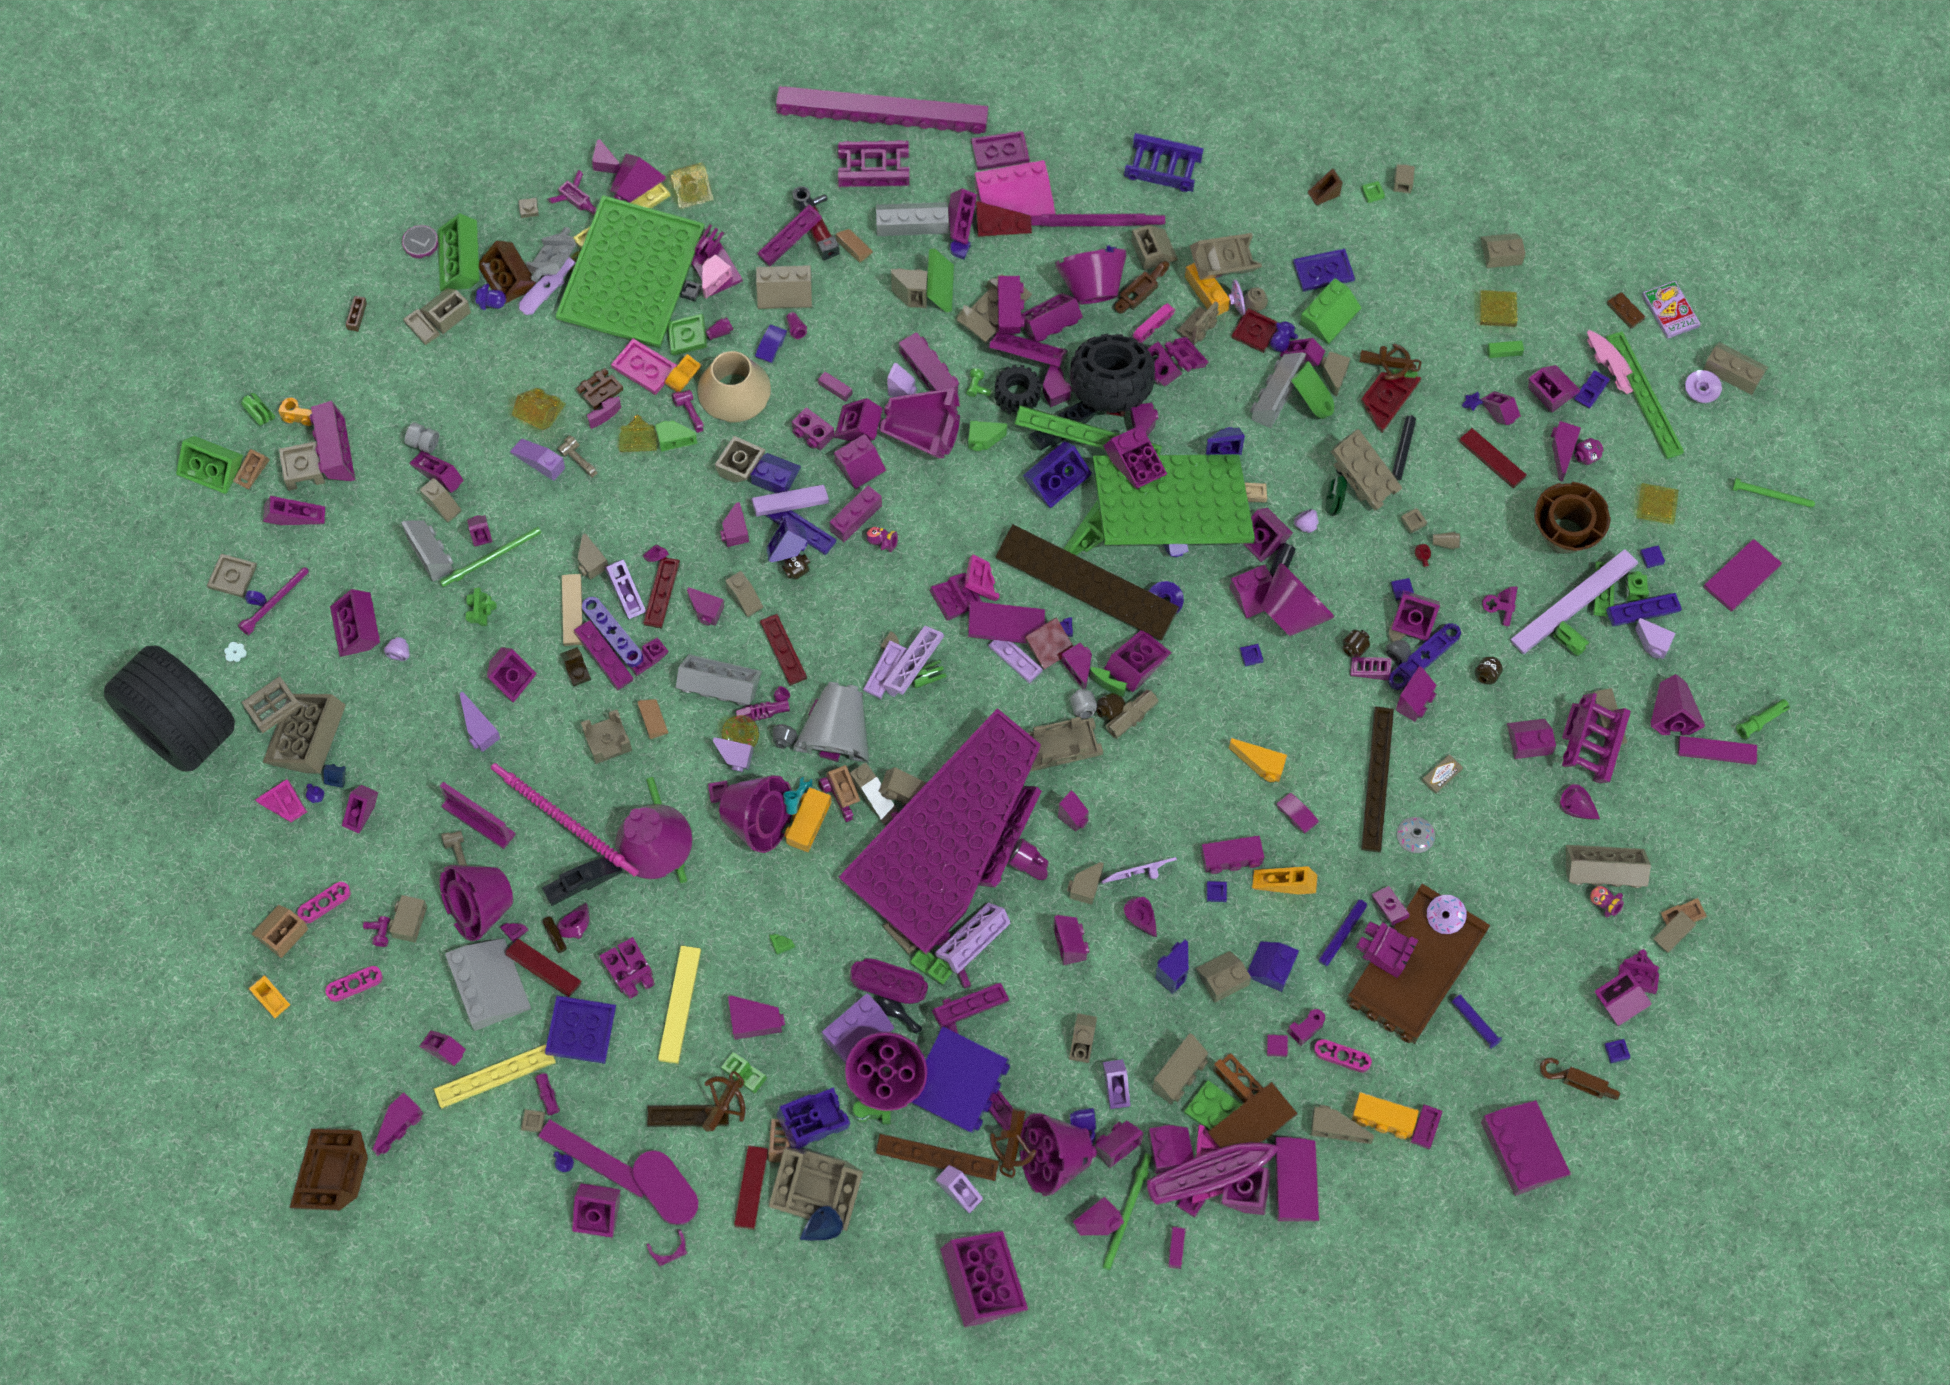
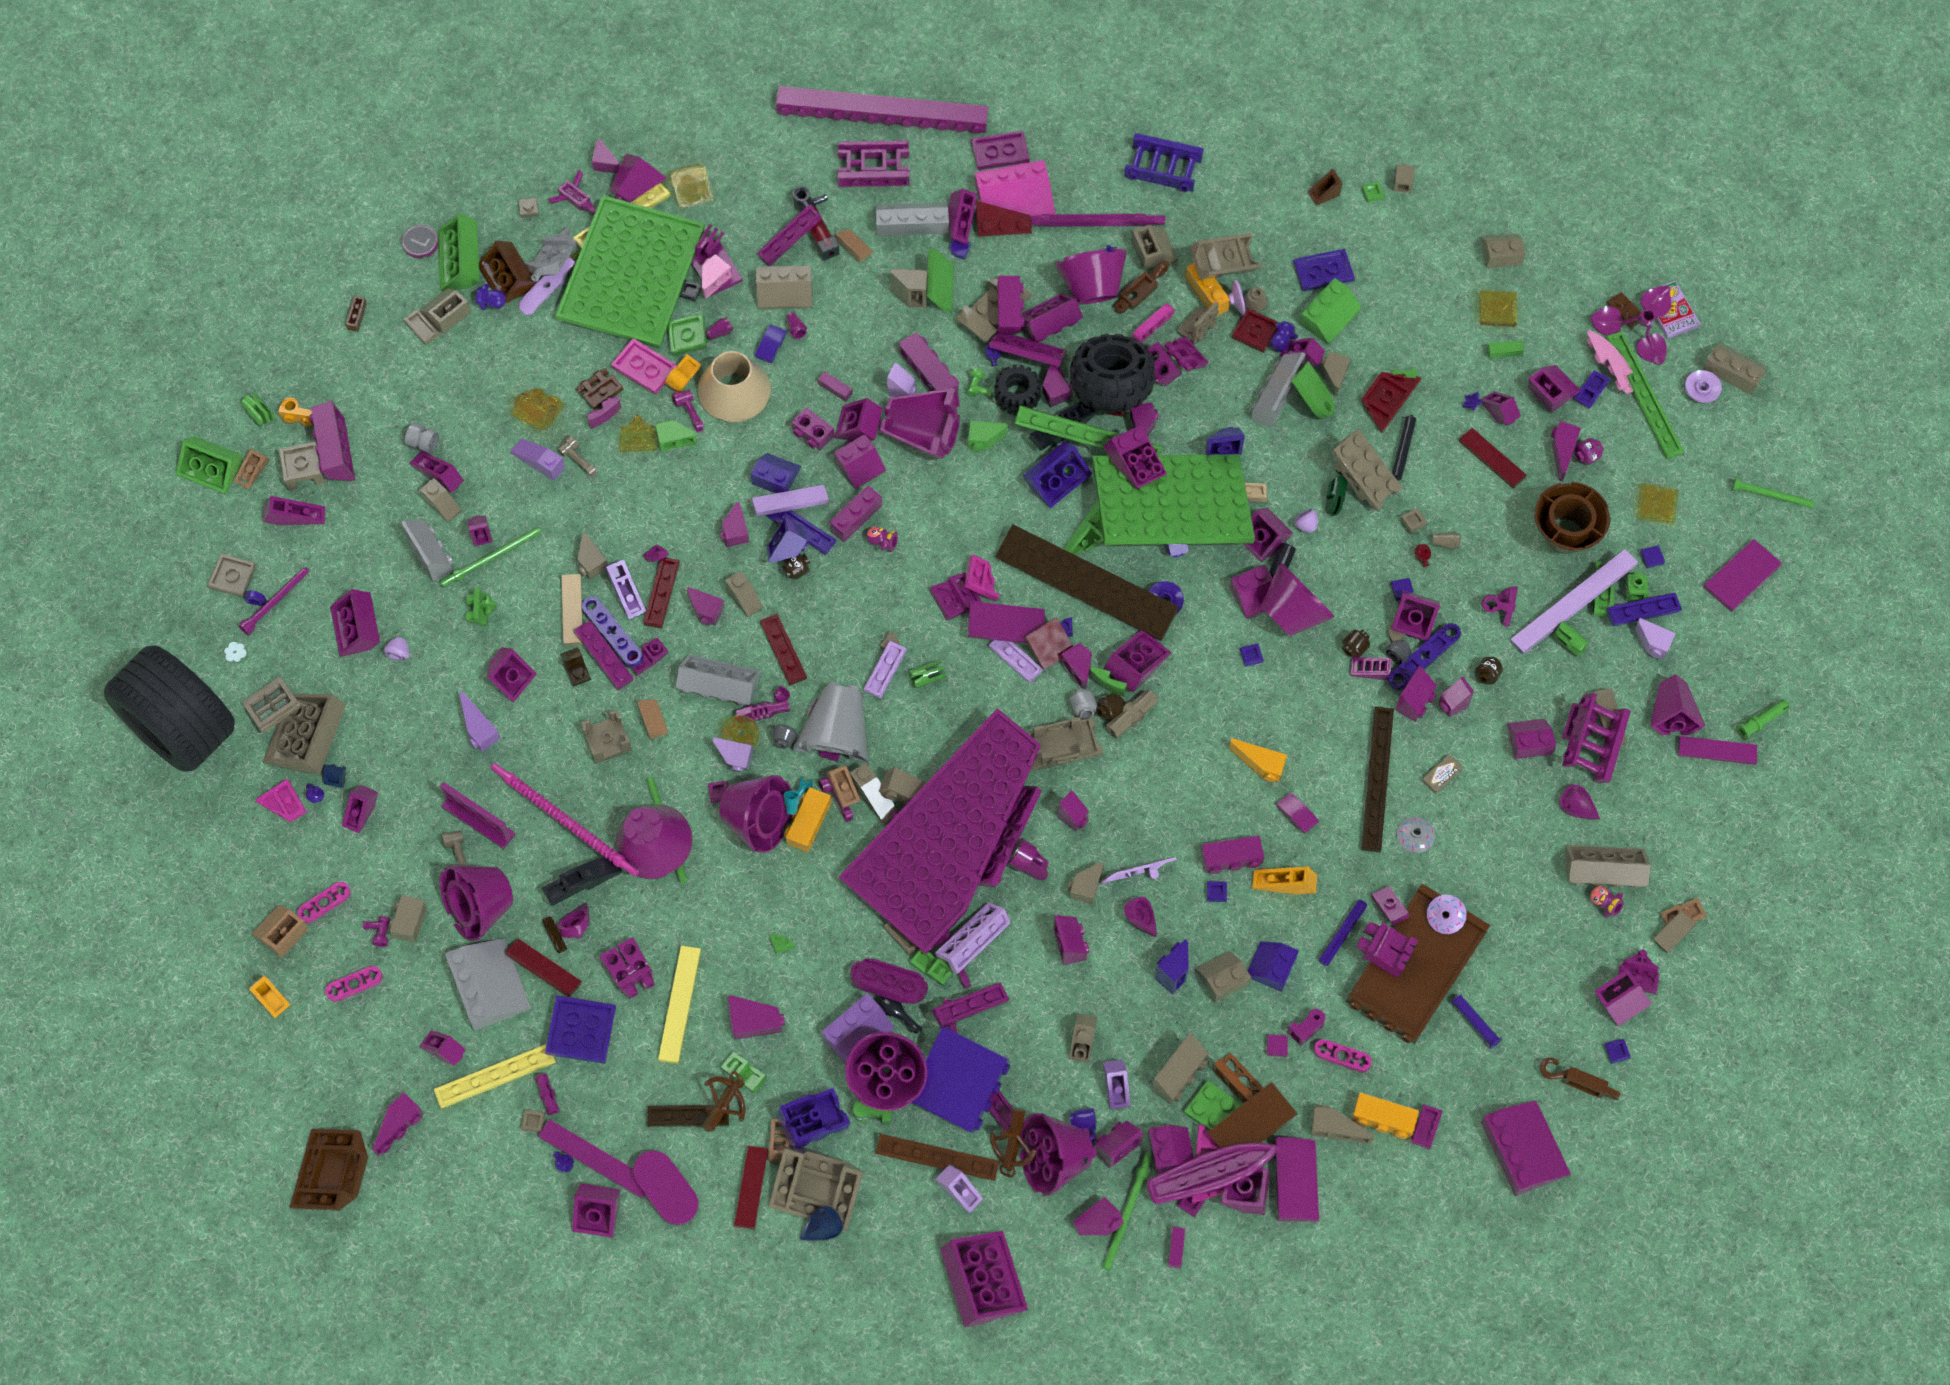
magenta tile [500,923,529,943] -> none
magenta cap [646,1229,687,1266] -> none
dark tan slope [715,436,765,483] -> none
lavender fence [883,626,944,697] -> none
reddish brown piece [1359,343,1422,380] -> none
none -> dark purple piece [985,344,1002,366]
none -> magenta slope [1439,677,1474,717]
none -> magenta plant [1591,286,1671,365]

